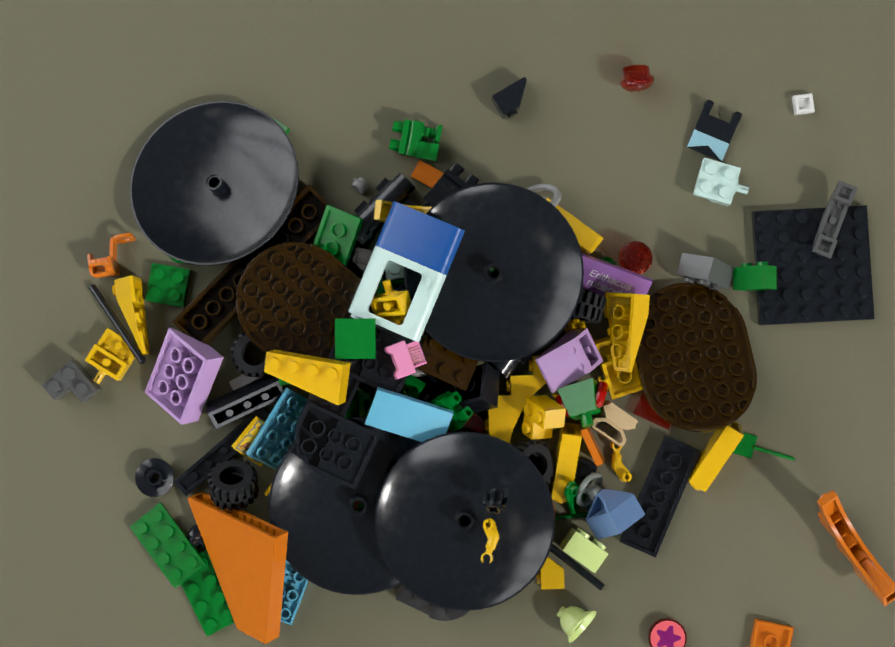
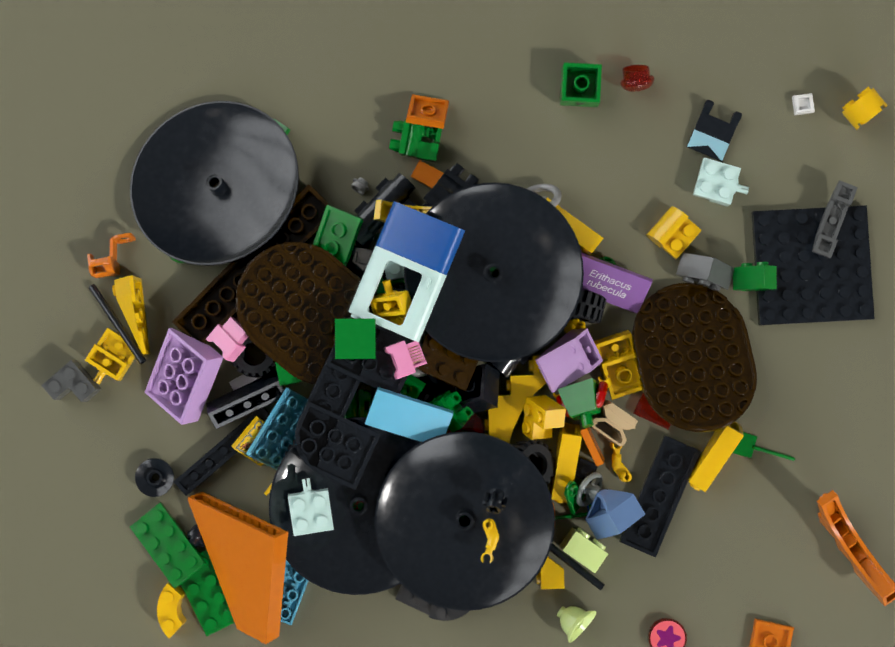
green plate [145,263,191,307] -> none
black tyre [208,459,259,511] -> none
yellow wedge [264,349,351,405] -> none
black slope [491,77,527,119] -> none
yellow wedge [604,292,650,372] -> none
clear red piece [618,241,653,274] -> none
none -> yellow brick [157,582,187,639]
none -> bright pink piece [206,317,248,362]
none -> light aqua plate [288,478,334,536]
none -> orange tile [406,94,449,129]
none -> green brick [560,62,602,107]
none -> yellow brick [646,206,702,260]
none -> yellow brick [842,86,888,130]

